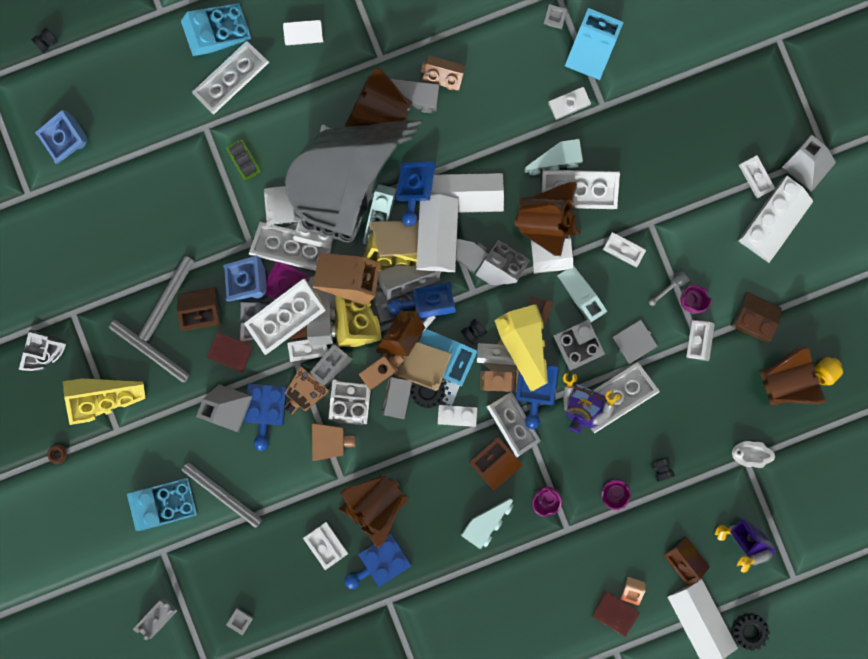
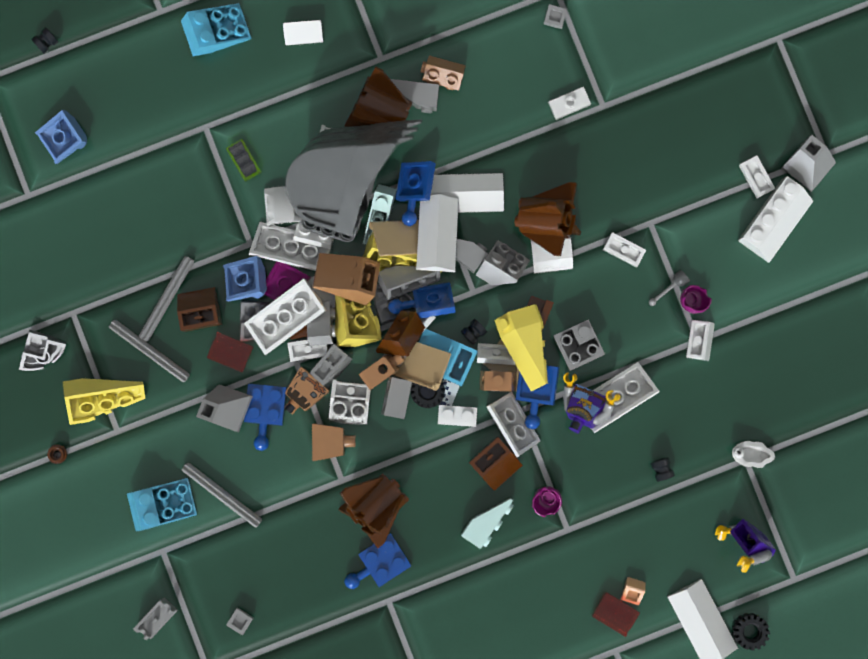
white slope [192,41,269,115] -> none
white plate [303,522,348,570] -> none
light aqua slope [524,139,583,175] -> none
white slope [541,170,620,209] -> none
light aqua slope [557,265,607,323] -> none
medium azure slope [565,8,624,80] -> none
magenta hair [602,479,631,510] -> none
light grey piece [612,320,658,364] -> none
reddish brown panel [663,537,710,586] -> none
reddish brown slope [731,292,782,342] -> none
reddish brown brick [759,346,826,407] -> none
yellow head [814,357,843,385] -> none

